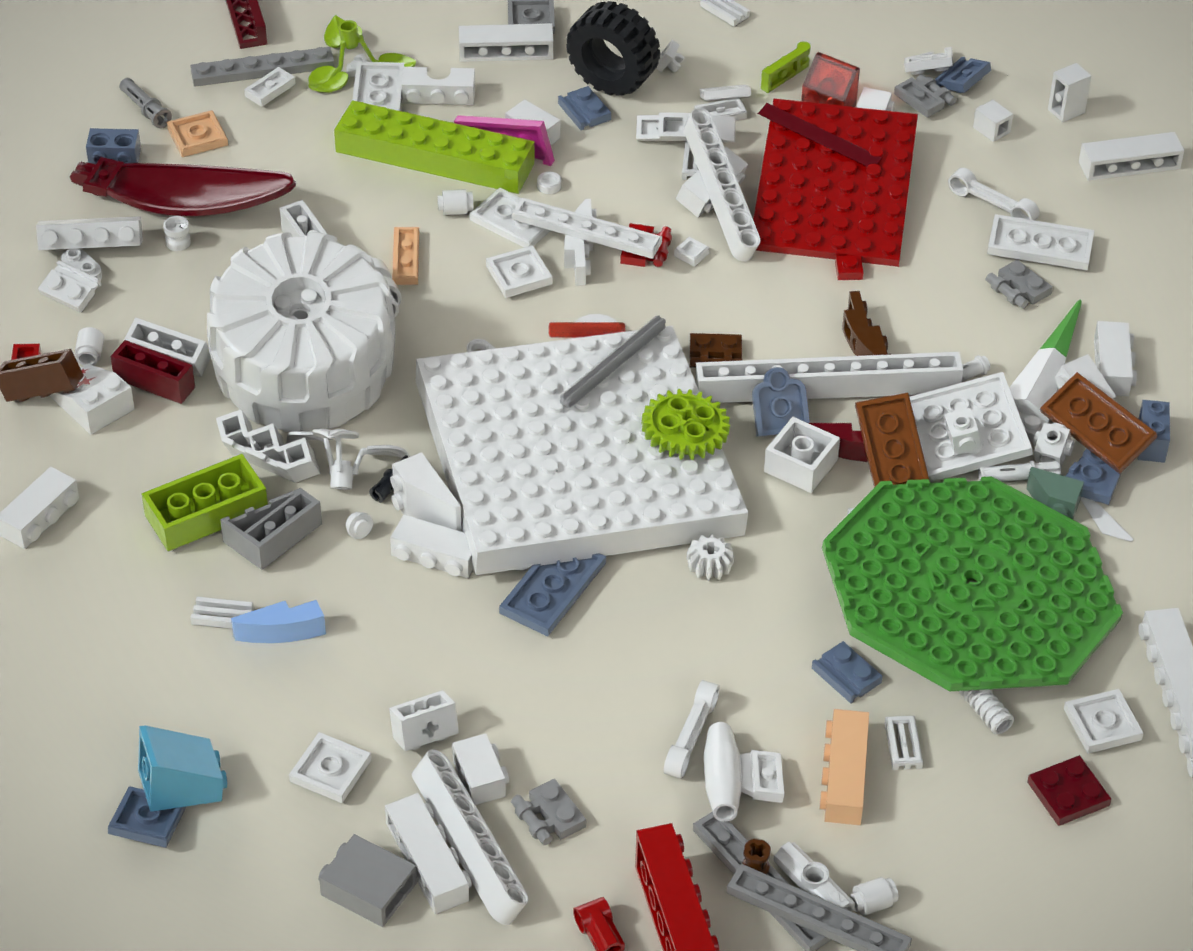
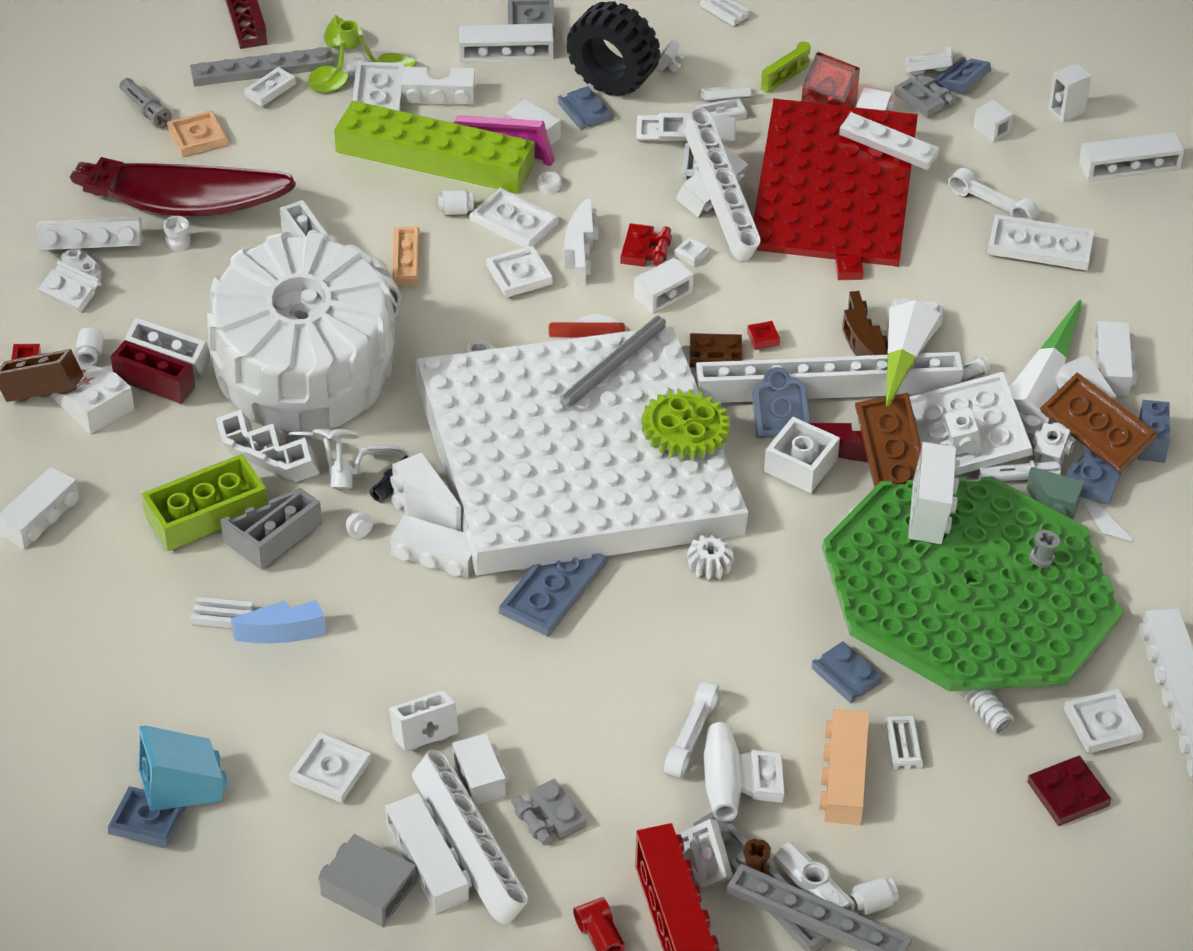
sand blue brick [86,128,141,164] -> none
white tile [512,198,662,259] -> none
dark red sticker [757,103,882,166] -> none
light grey plate [986,260,1052,309] -> none
none -> white brick [634,258,693,314]
none -> white wing [679,819,733,889]
none -> red plate [747,321,780,350]
none -> white plate [839,112,939,170]
none -> white plate [886,298,944,407]
none -> white brick [908,442,960,544]
none -> light grey bush [1029,530,1060,568]

